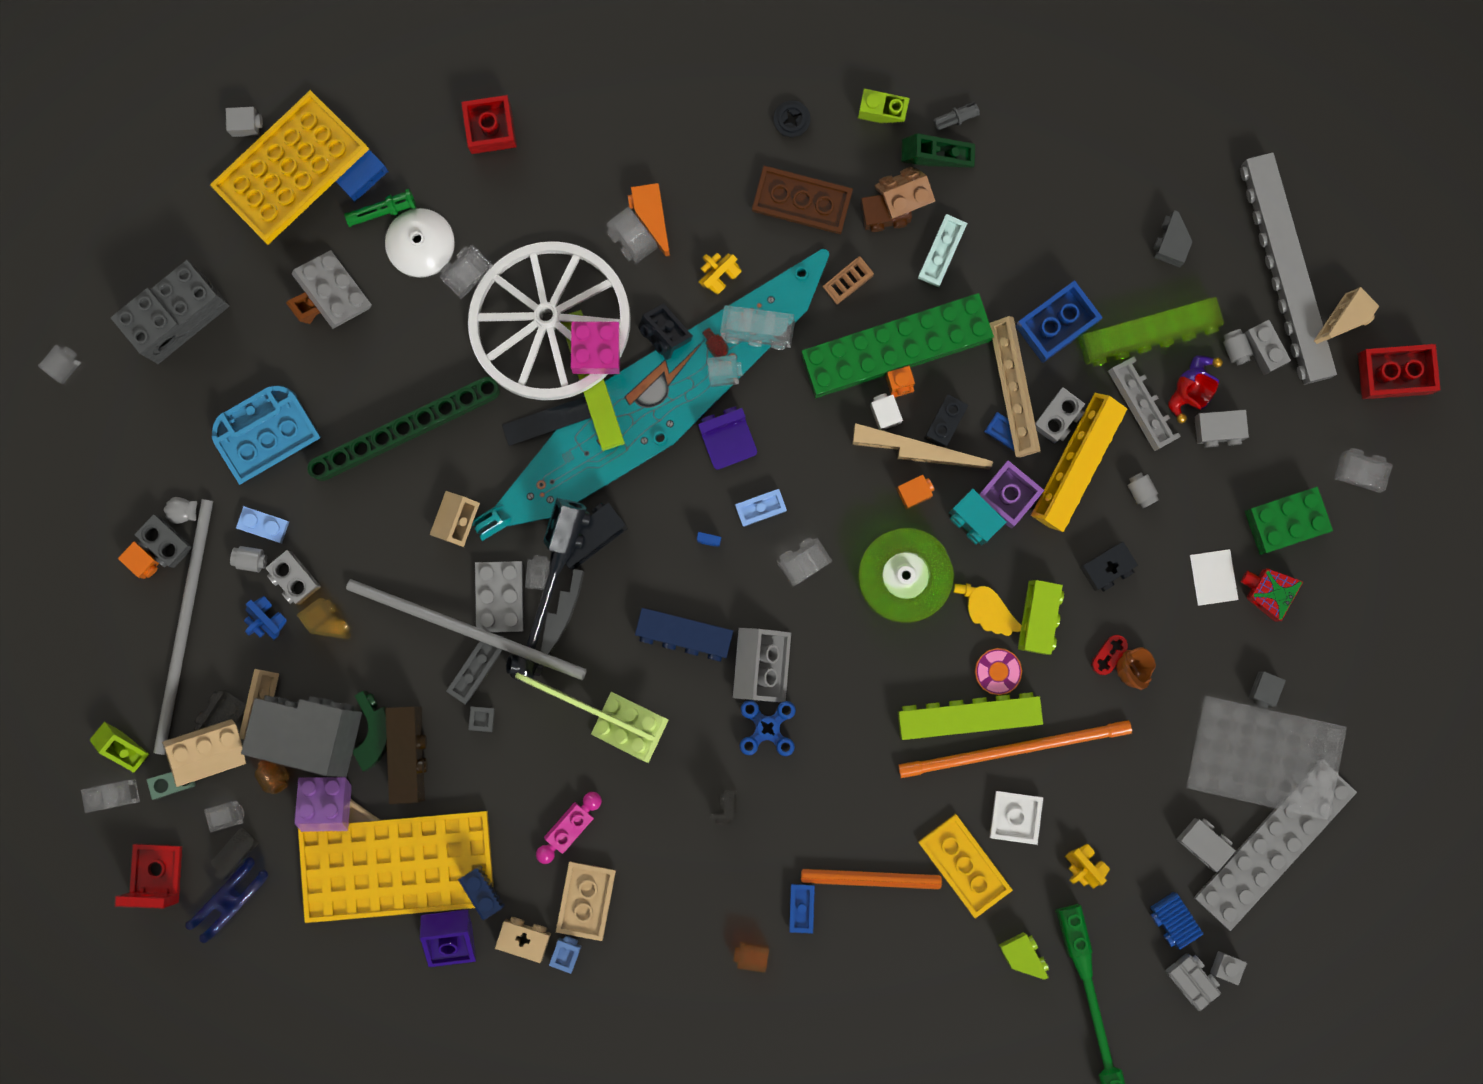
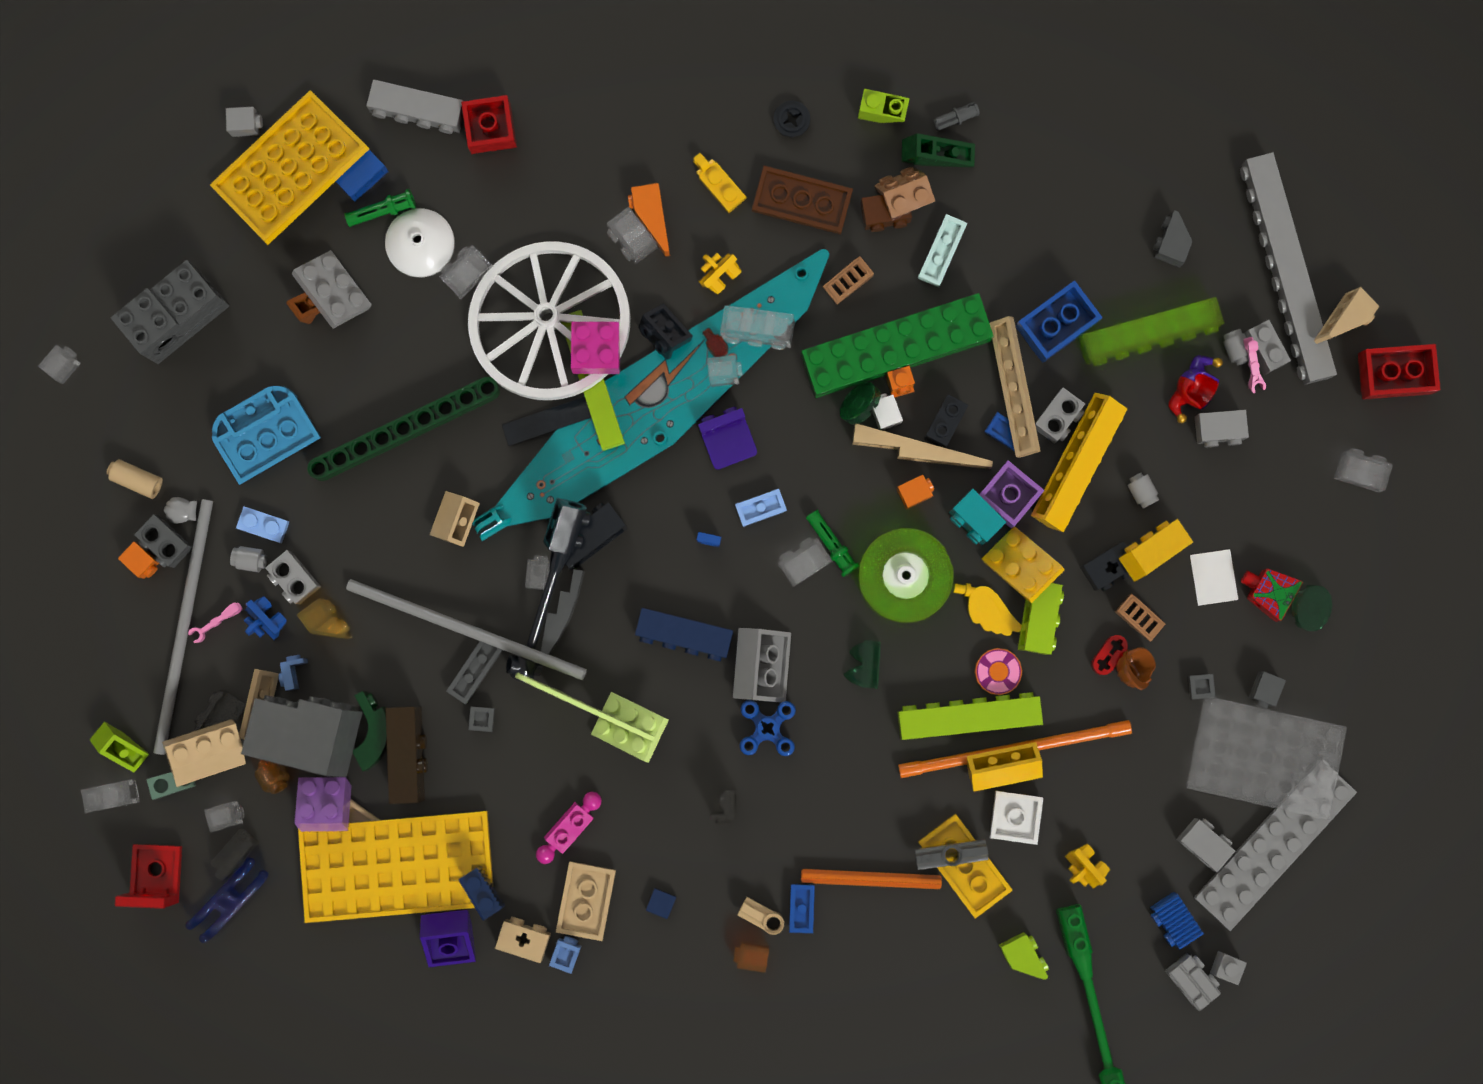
light grey plate [475,561,524,632] -> none
light grey hinge [1108,357,1181,451] -> none
green brick [1245,487,1333,555] -> none
none -> tan brick [107,459,163,499]
none -> bright pink piece [188,603,243,643]
none -> medium blue bracket [279,655,308,691]
none -> light grey brick [367,80,464,134]
none -> dark blue tile [646,888,676,919]
none -> yellow hinge [693,153,746,213]
none -> tan piece [737,897,784,935]
none -> green pin [806,510,860,577]
none -> clear green tile [840,382,881,425]
none -> clear green tile [844,640,881,689]
none -> dark grey piece [914,839,988,870]
none -> yellow brick [967,742,1043,792]
none -> yellow plate [982,526,1064,603]
none -> medium nougat slope [1114,593,1166,642]
none -> yellow brick [1119,519,1193,582]
none -> dark grey plate [1188,674,1215,699]
none -> bright pink piece [1243,337,1266,393]
none -> clear green tile [1292,584,1333,631]

